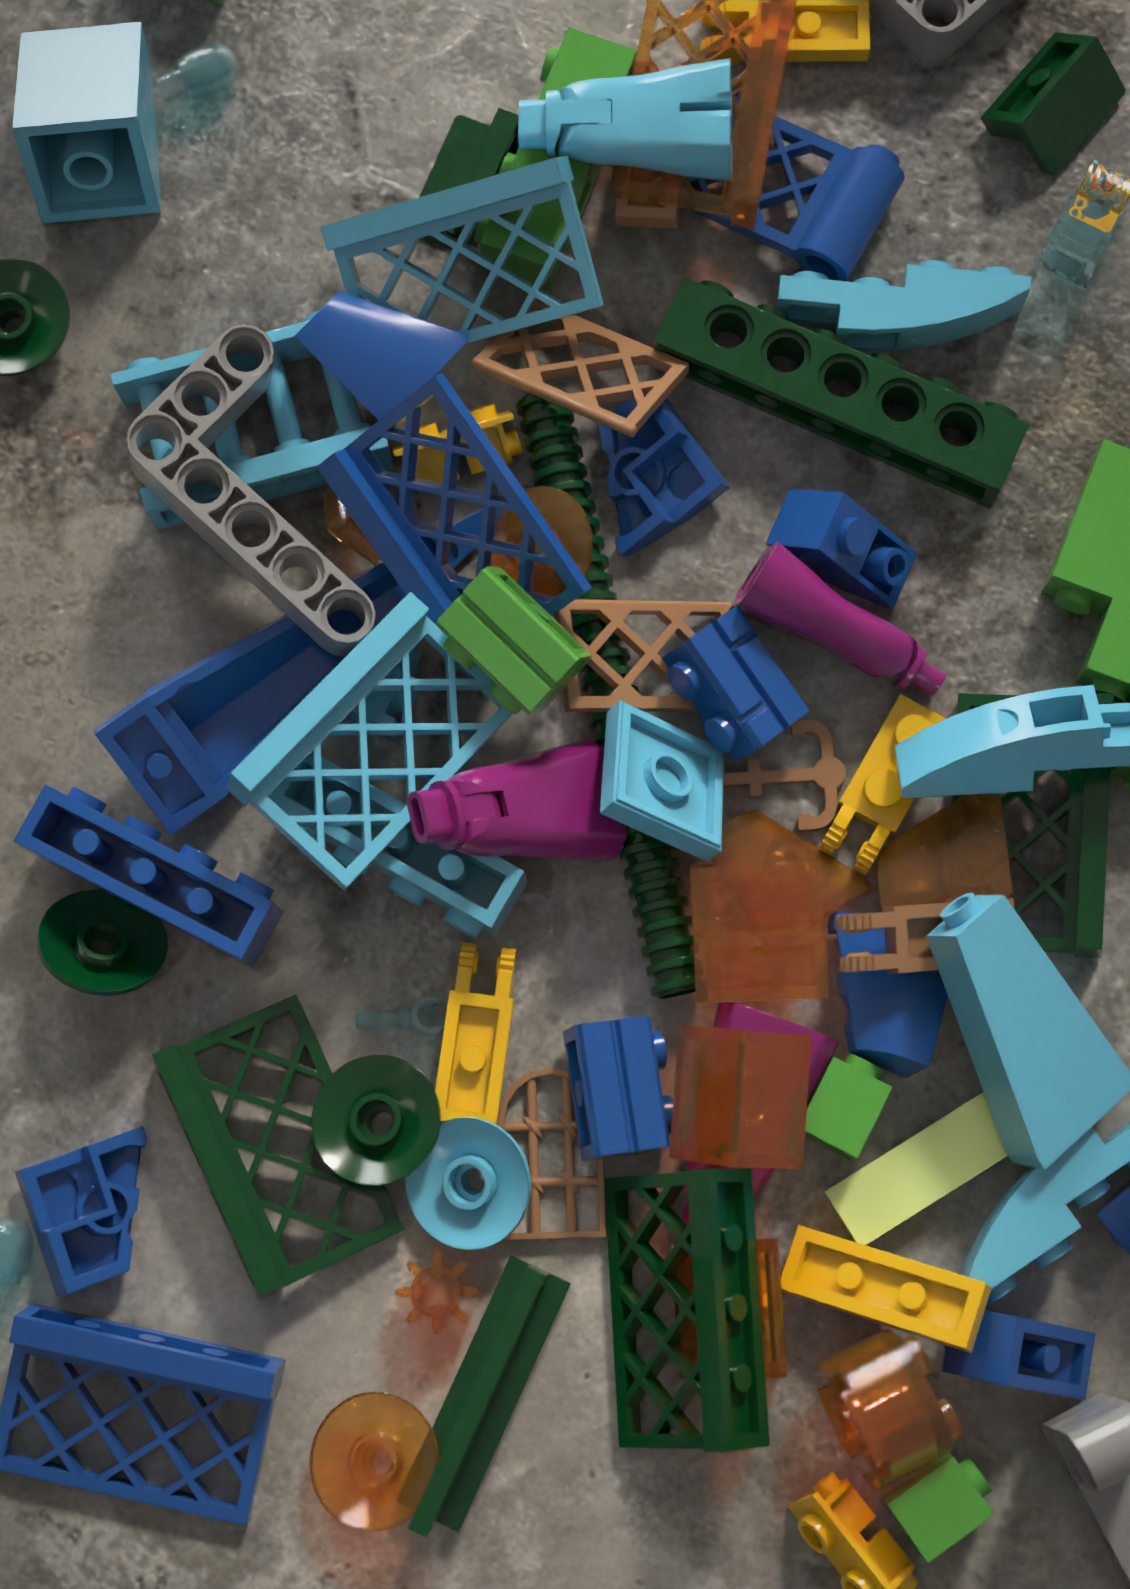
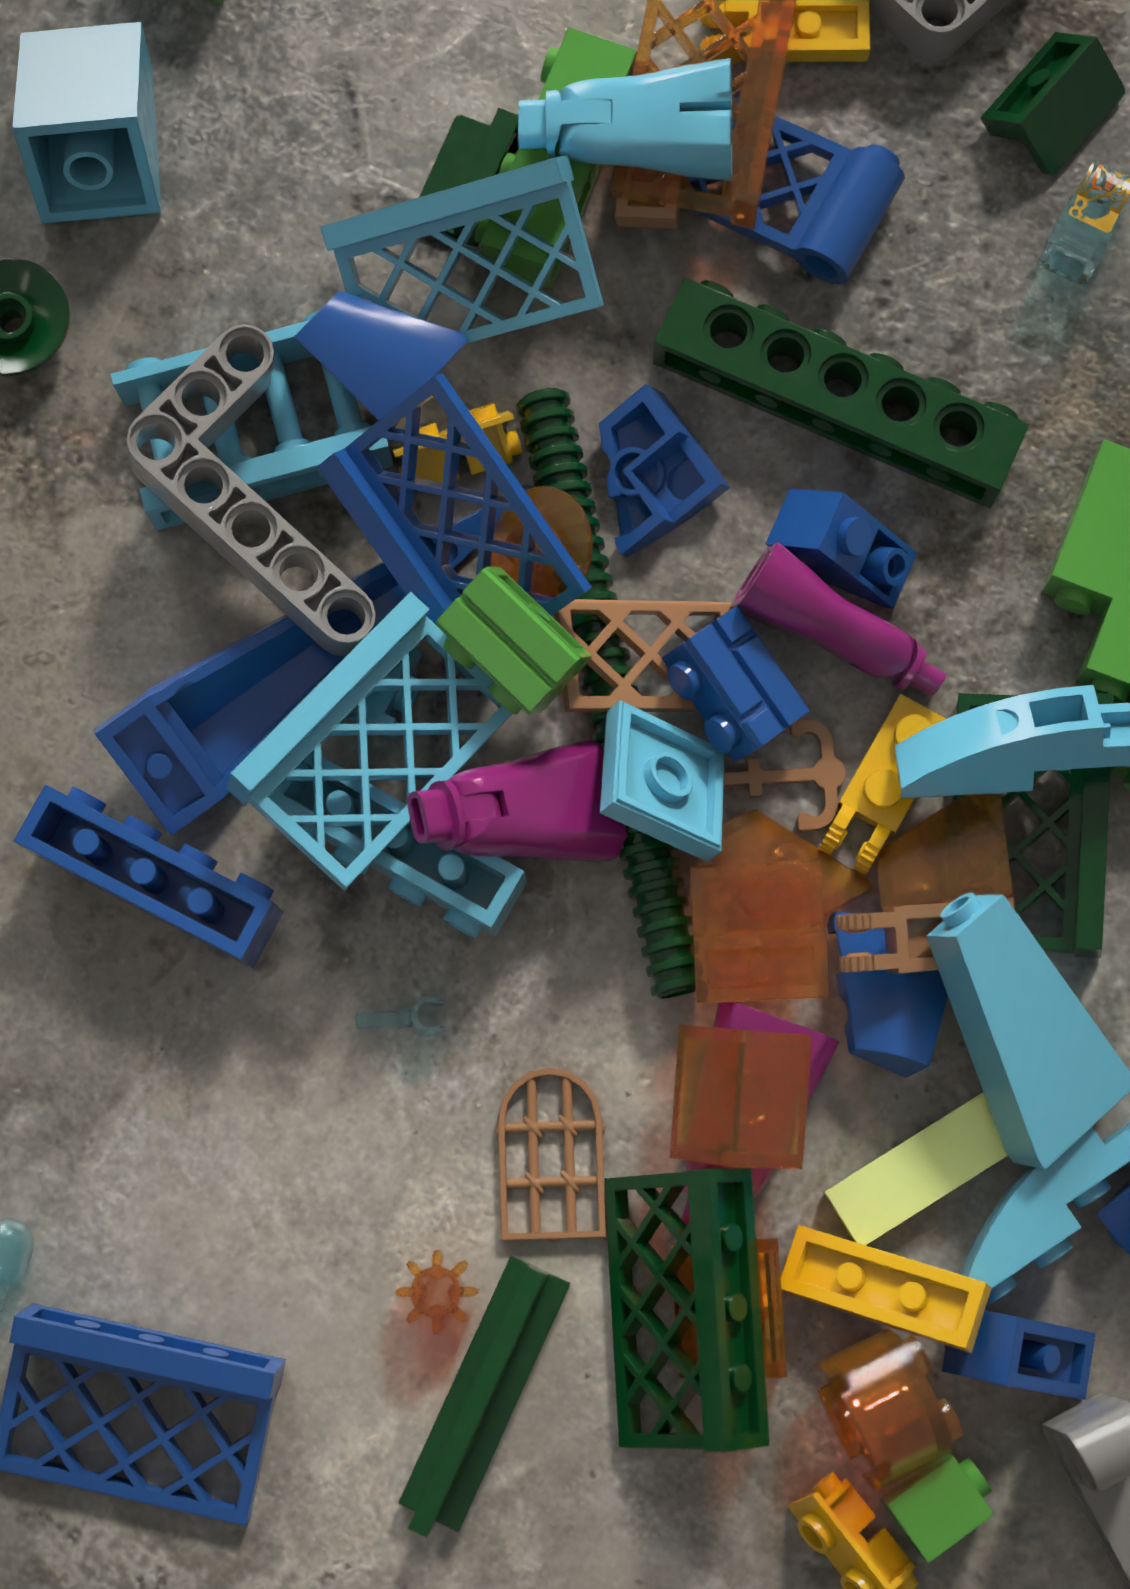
blue slope [15,1126,147,1296] -> none
dark green dish [37,889,168,996] -> none
dark green fence [152,994,404,1300] -> none
clear light blue cylinder [154,42,239,101] -> none
clear orange dish [309,1392,439,1531] -> none
dark green dish [311,1055,441,1186] -> none
clear orange arm [324,489,381,566] -> none
medium azure dish [405,1117,531,1250] -> none
yellow hinge [435,942,517,1125] -> none
medium nougat window [471,299,689,438] -> none
blue brick [563,1016,677,1161] -> none
medium azure slope [776,260,1032,353] -> none
bright green brick [793,1053,893,1161] -> none

